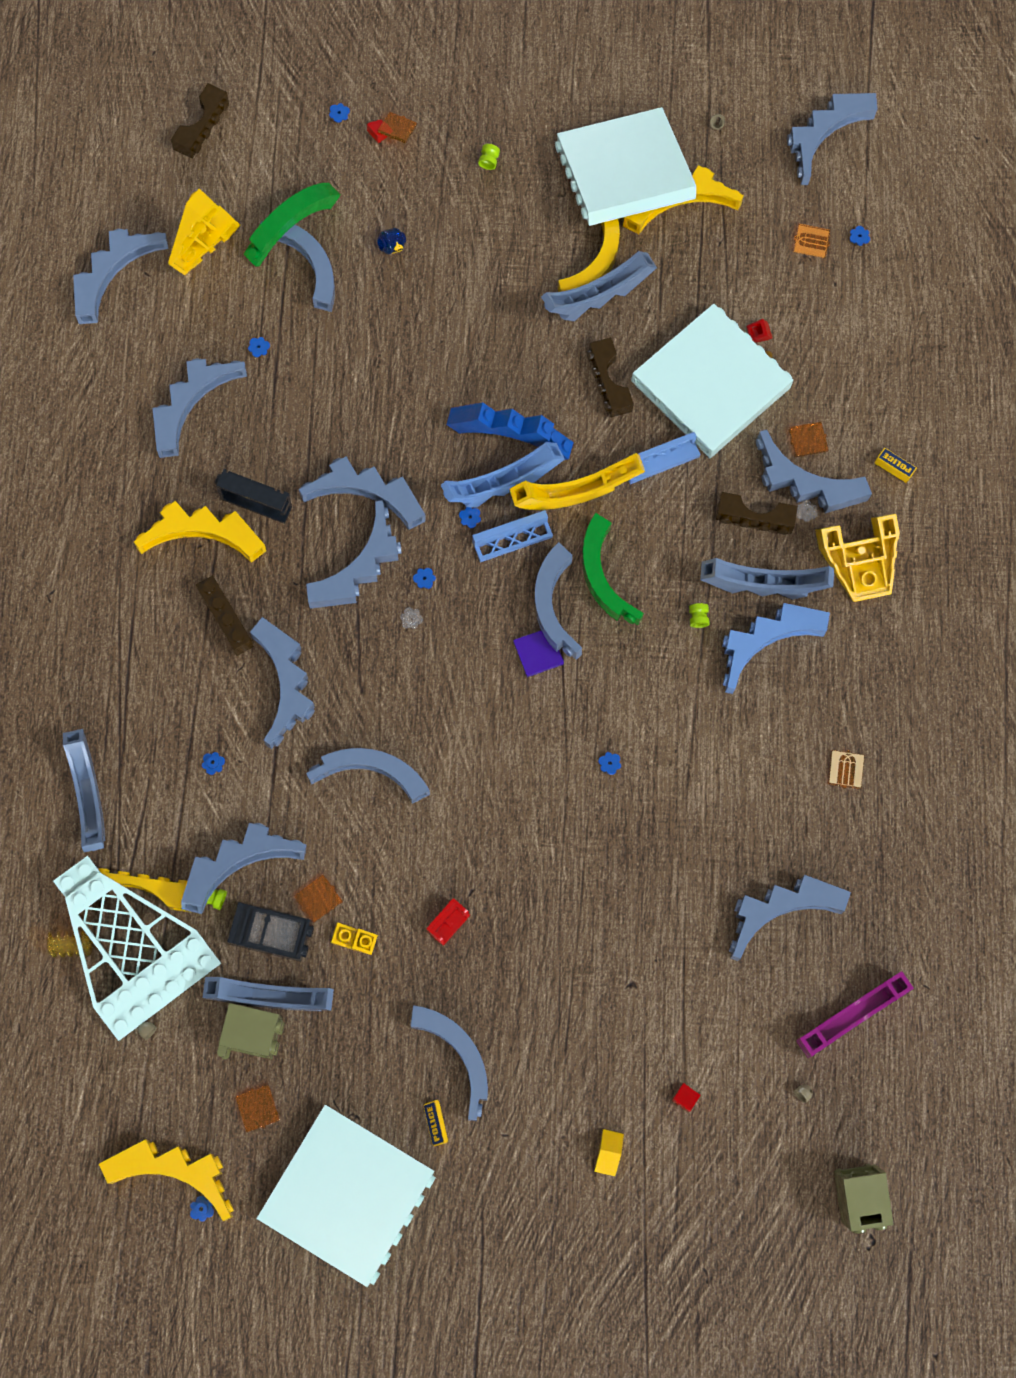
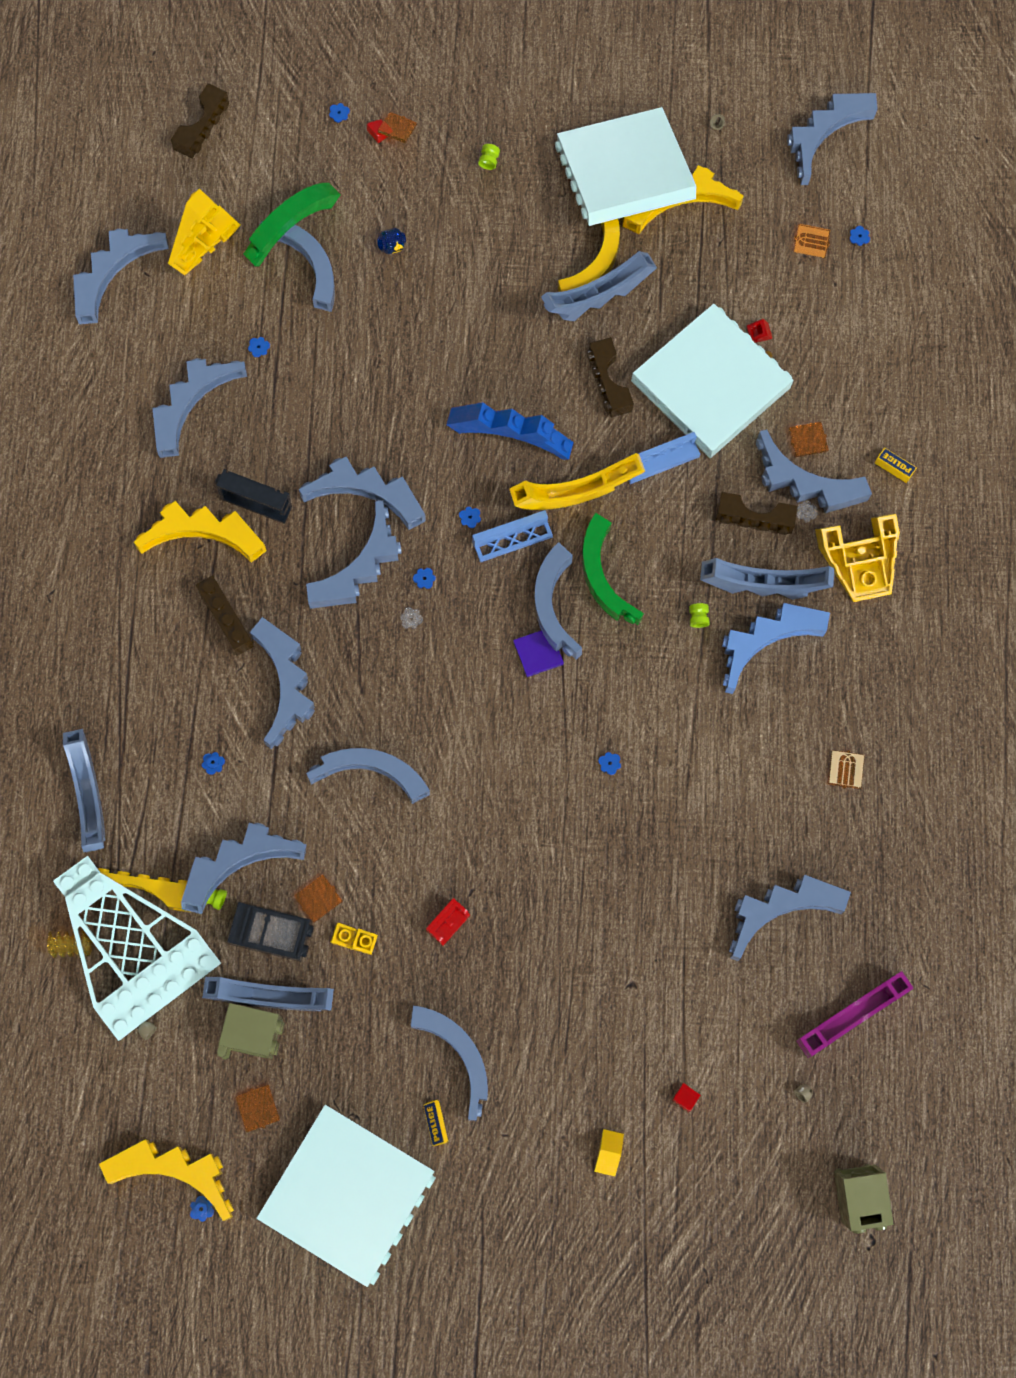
medium blue arch [441,442,565,508] -> none

